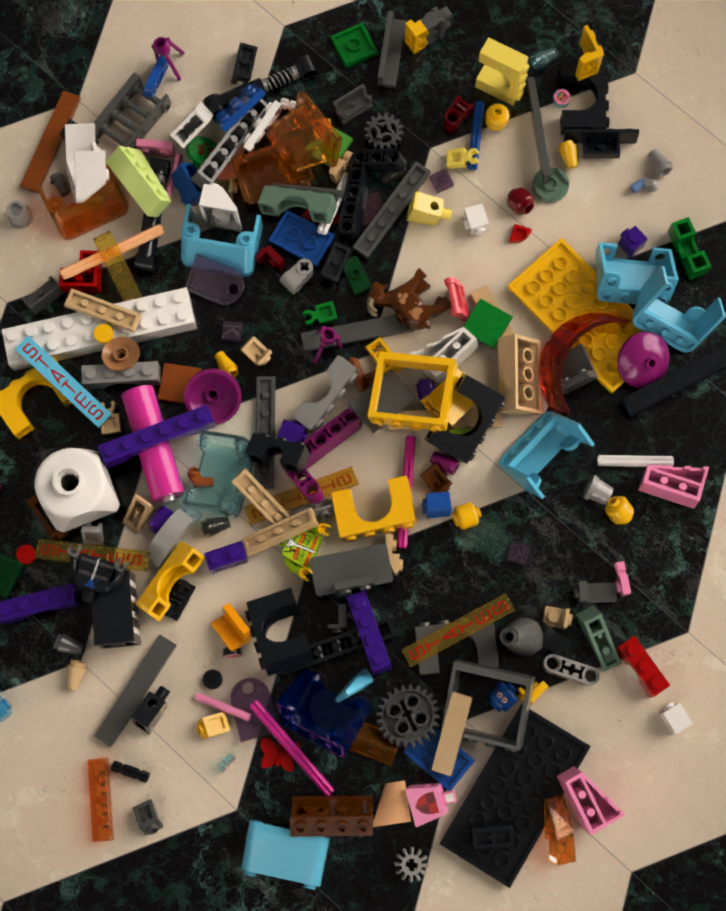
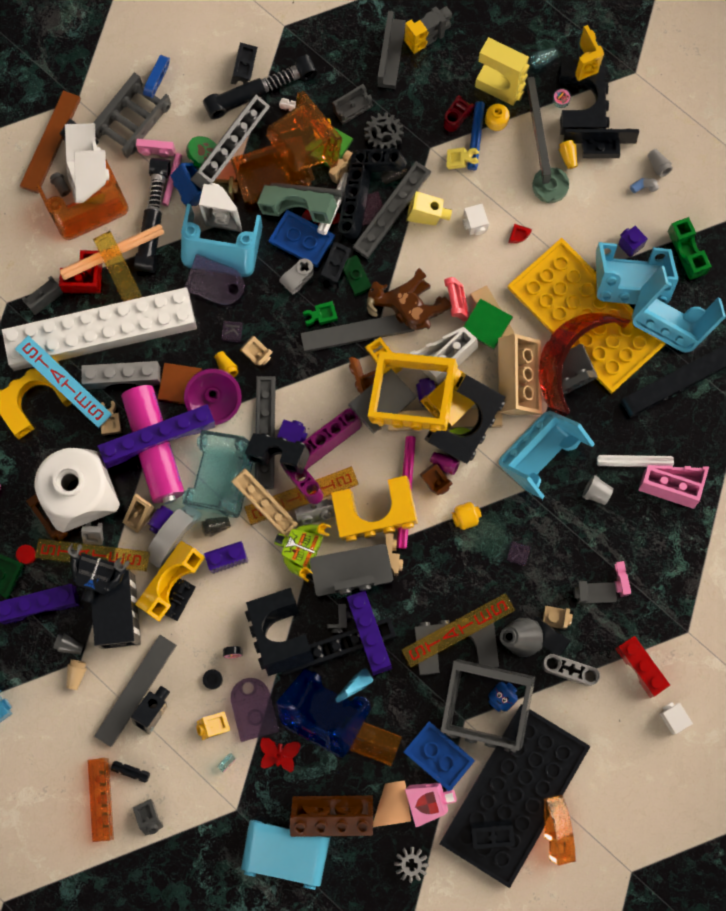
light grey piece [7,201,33,229] -> none
tan tile [64,288,142,333] -> none
yellow tile [94,324,114,344] -> none
medium nougat dish [102,337,140,371] -> none
yellowish green wedge [106,146,172,217] -> none
magenta plant [151,37,185,81] -> none
white brick [170,102,213,148] -> none
dark orange arm [187,467,214,487] -> none
bright pink bar [195,693,251,721] -> none
light orange panel [211,603,251,652] -> none
blue plate [213,83,266,133] -> none
tan tile [242,507,318,557] -> none
white plate [243,100,282,152] -> none
dark pink axle [249,700,334,796] -> none
dark red bracket [256,245,286,271] -> none
light grey arch [292,355,359,431] -> none
magenta plant [313,326,342,364] -> none
green tile [330,22,378,69] -> none
dark grey gear [376,684,441,749] -> none
blue brick [422,491,452,519] -> none
tile [429,168,454,194] -> none
tan tile [431,692,473,776] -> none
dark red head [507,187,534,215] -> none
yellow bracket [517,681,549,705] -> none
bright pink wedge [557,766,625,835] -> none
sand green slope [576,606,621,672] -> none
yellow head [605,496,634,525] -> none
magenta dish [617,332,670,388] -> none

